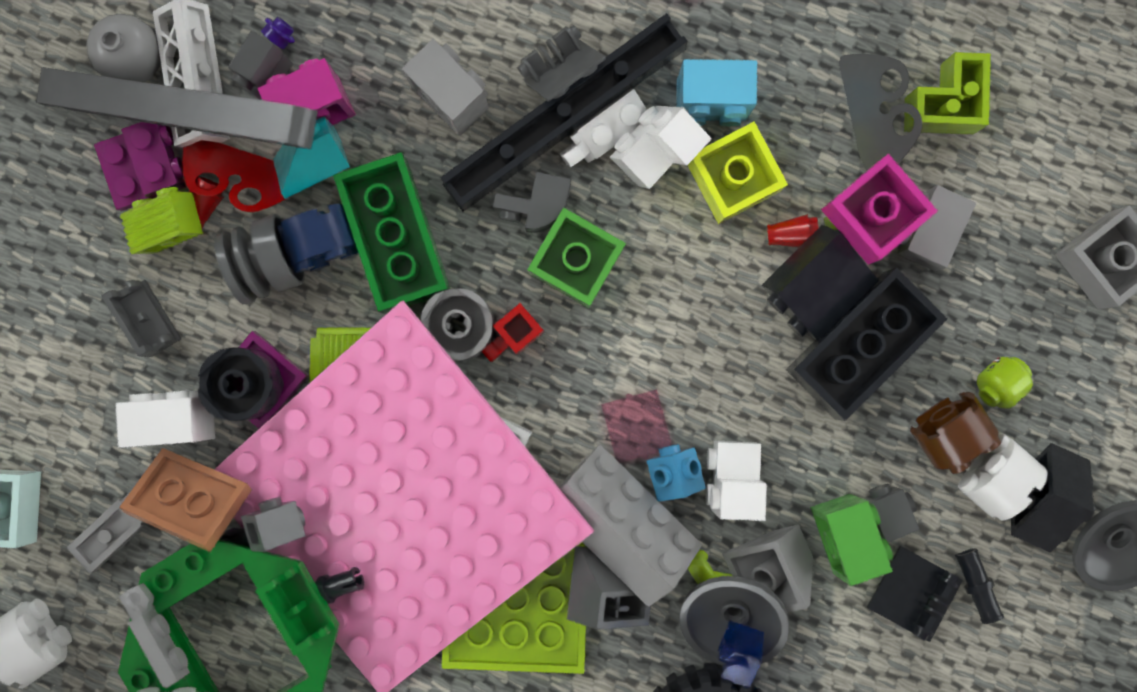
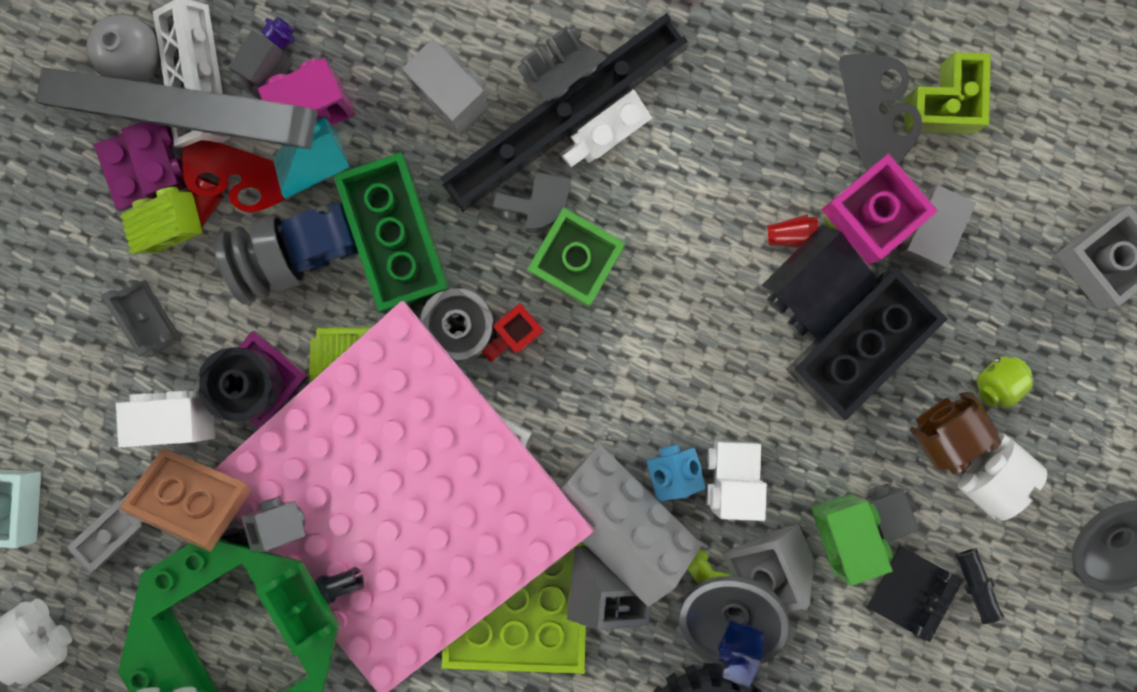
light grey hinge [119,583,190,688] -> none
clear pink piece [601,389,672,463] -> none
white brick [610,106,711,189] -> none
medium azure brick [676,59,757,127] -> none
neon yellow brick [687,122,788,224] -> none
black brick [1011,443,1096,553] -> none

